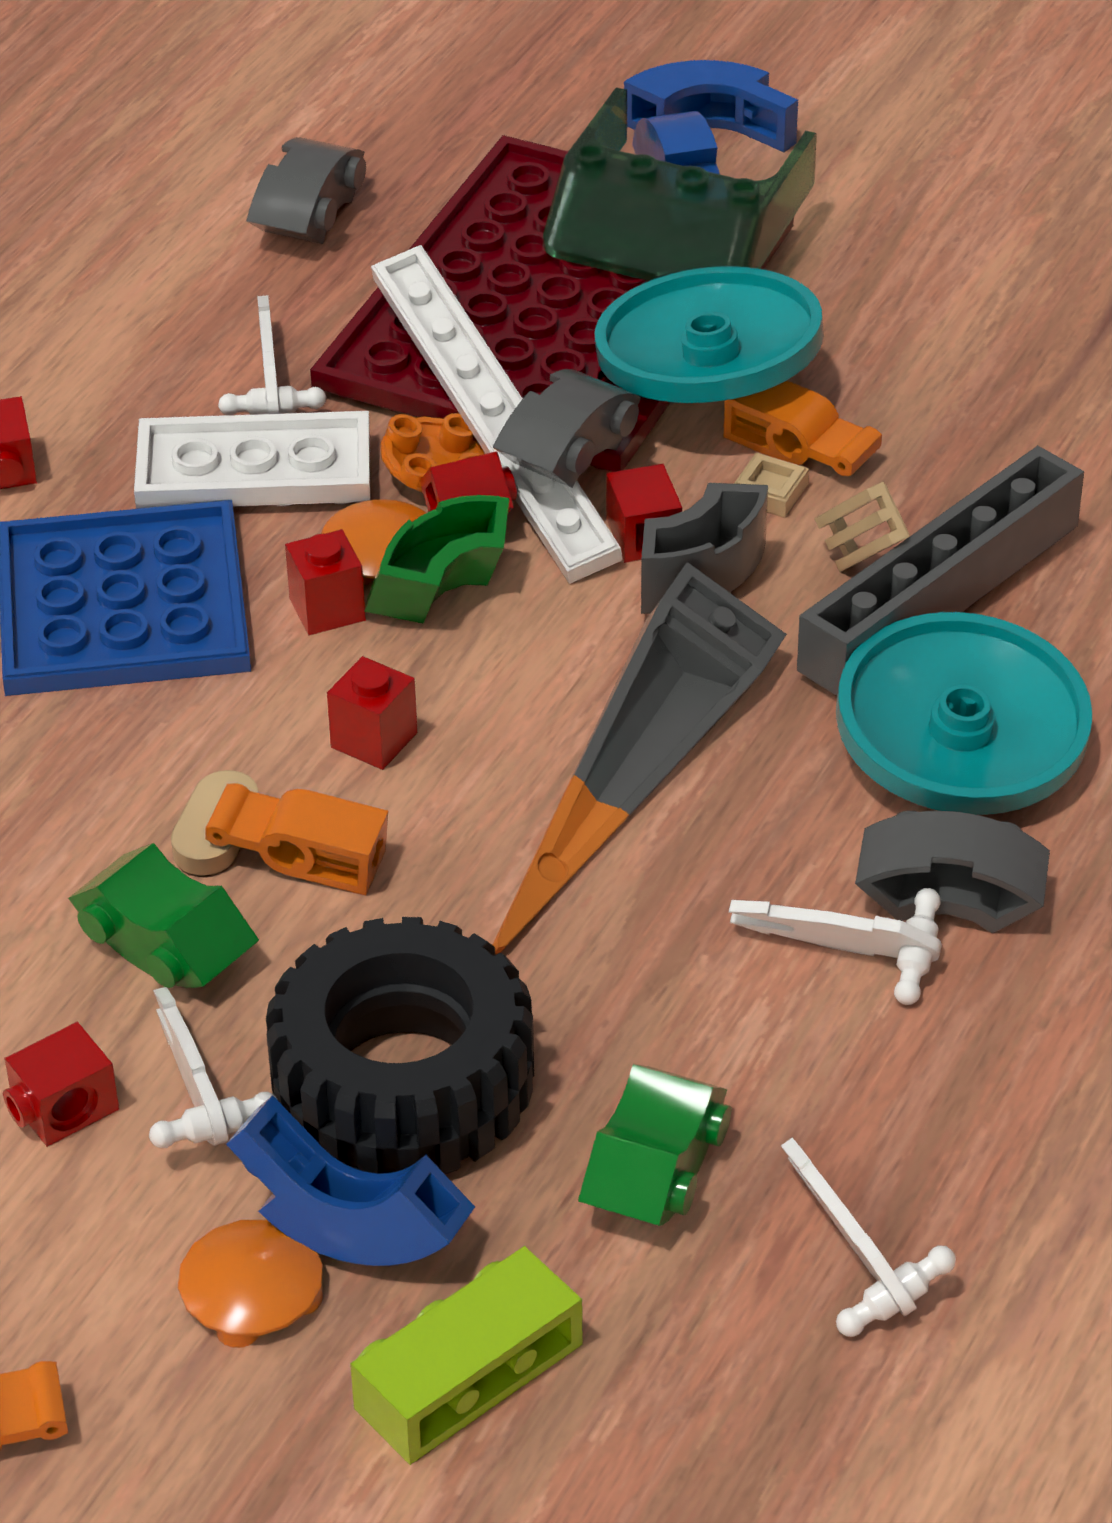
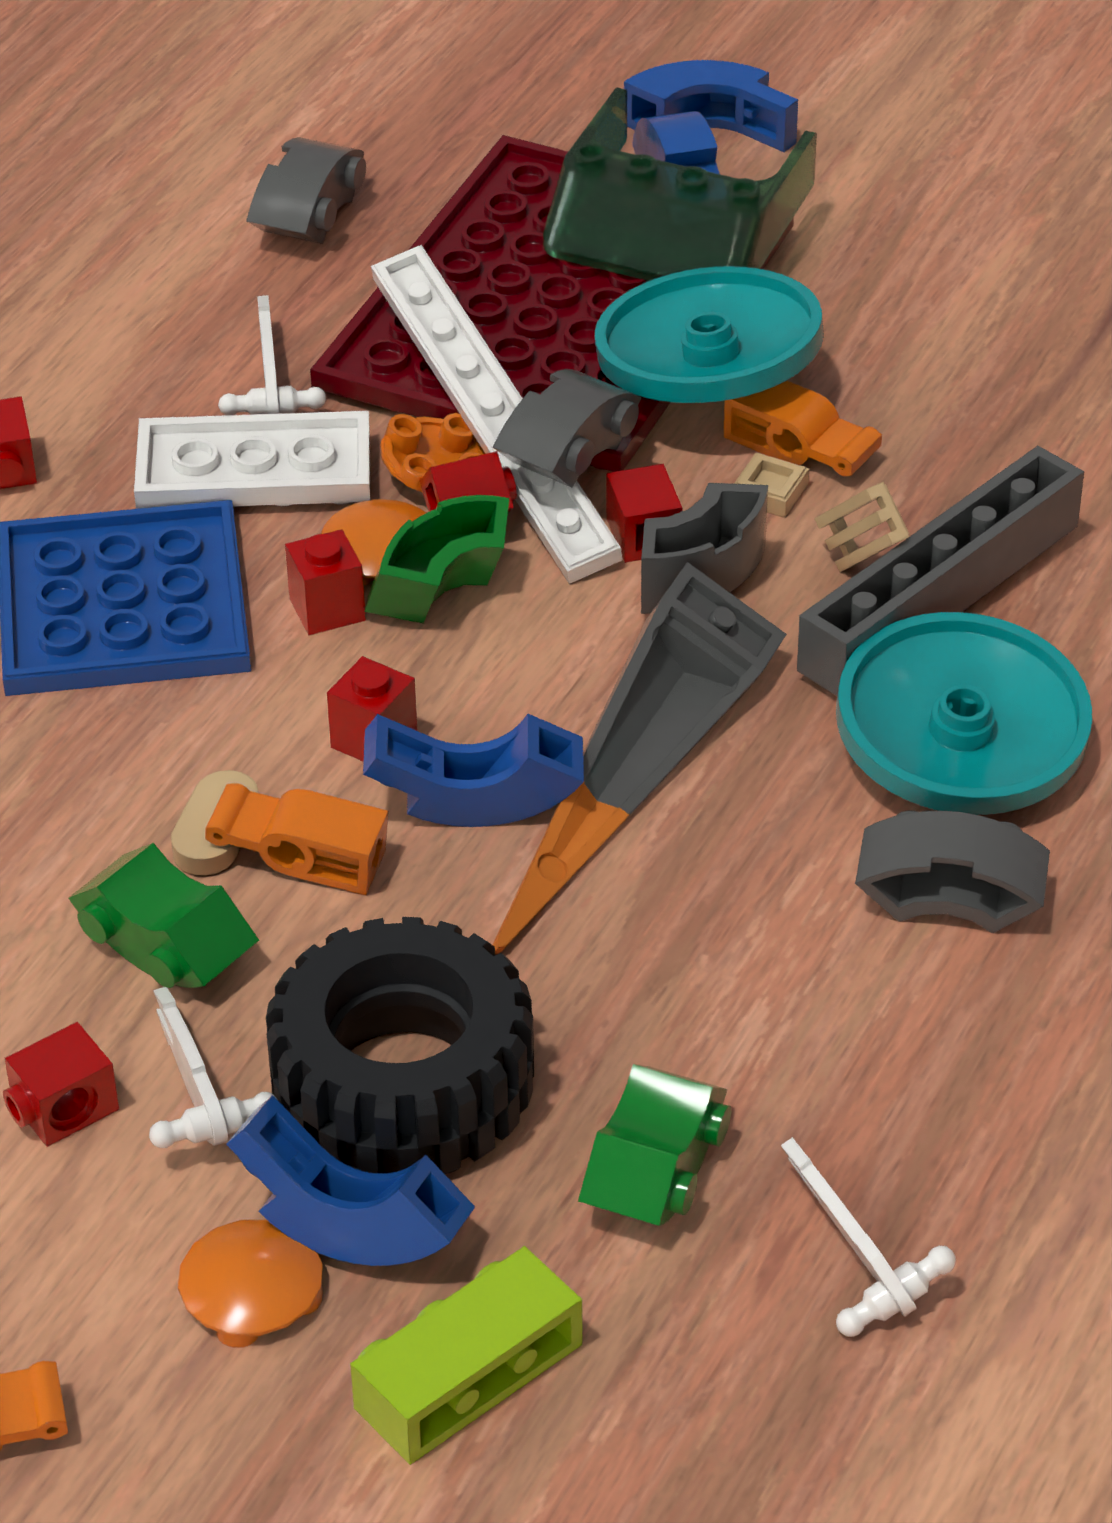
white piece [729,888,942,1005] -> none
none -> blue arch [363,714,584,827]

